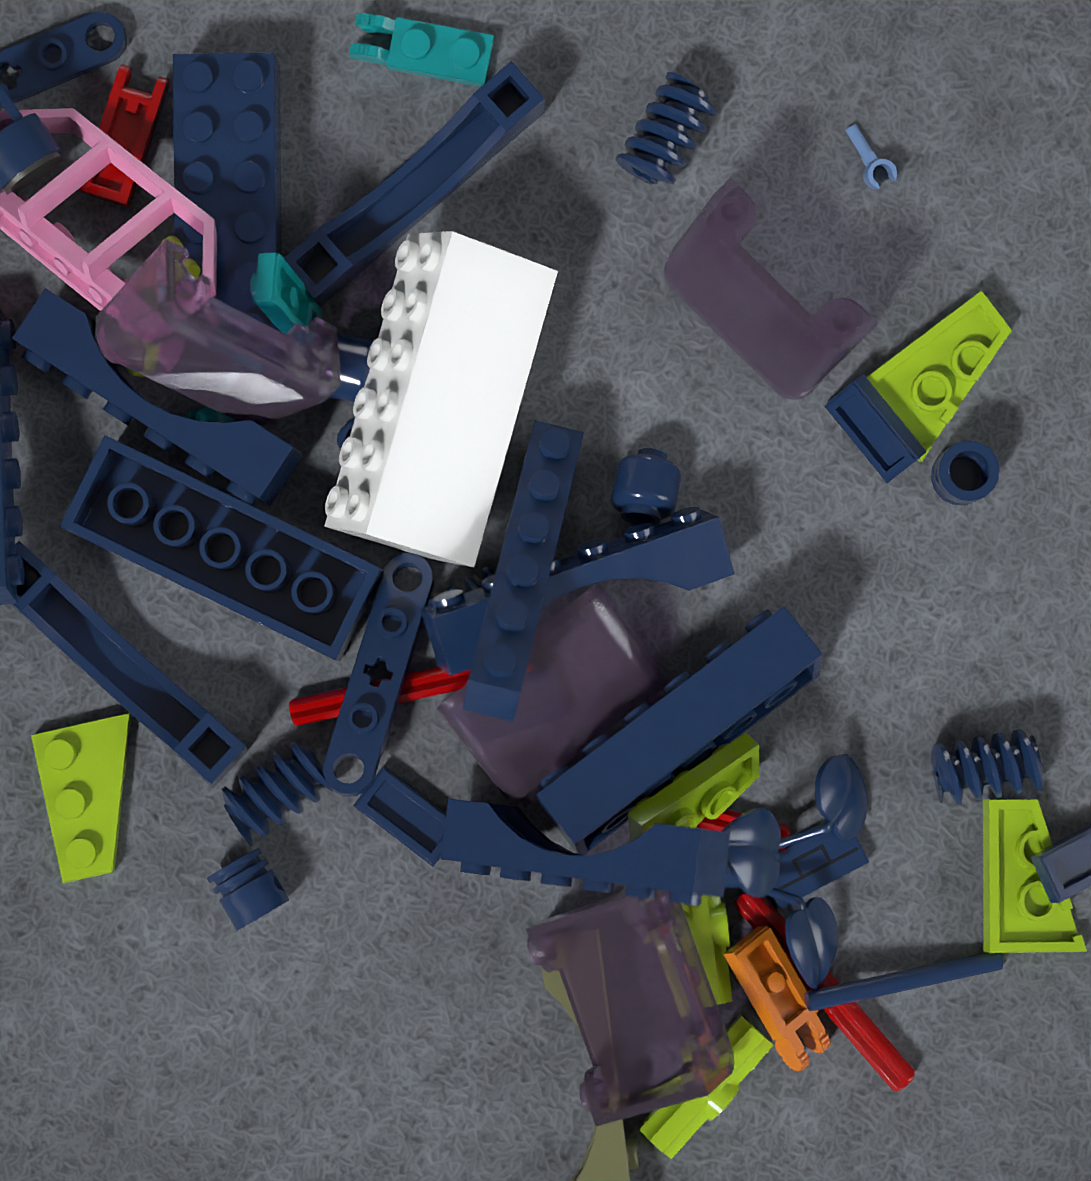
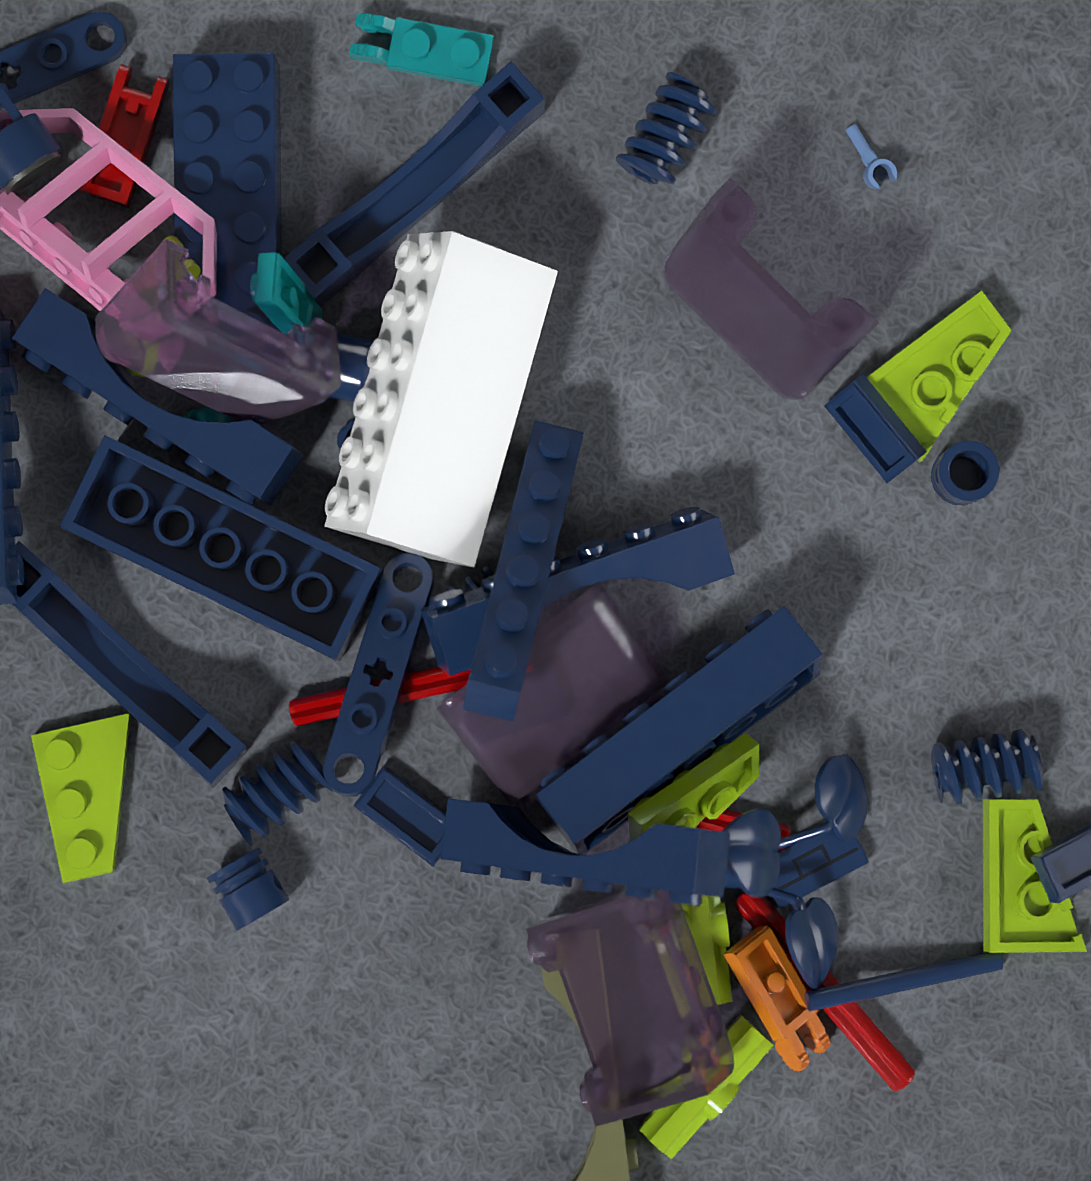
dark blue head [611,448,681,526] -> none

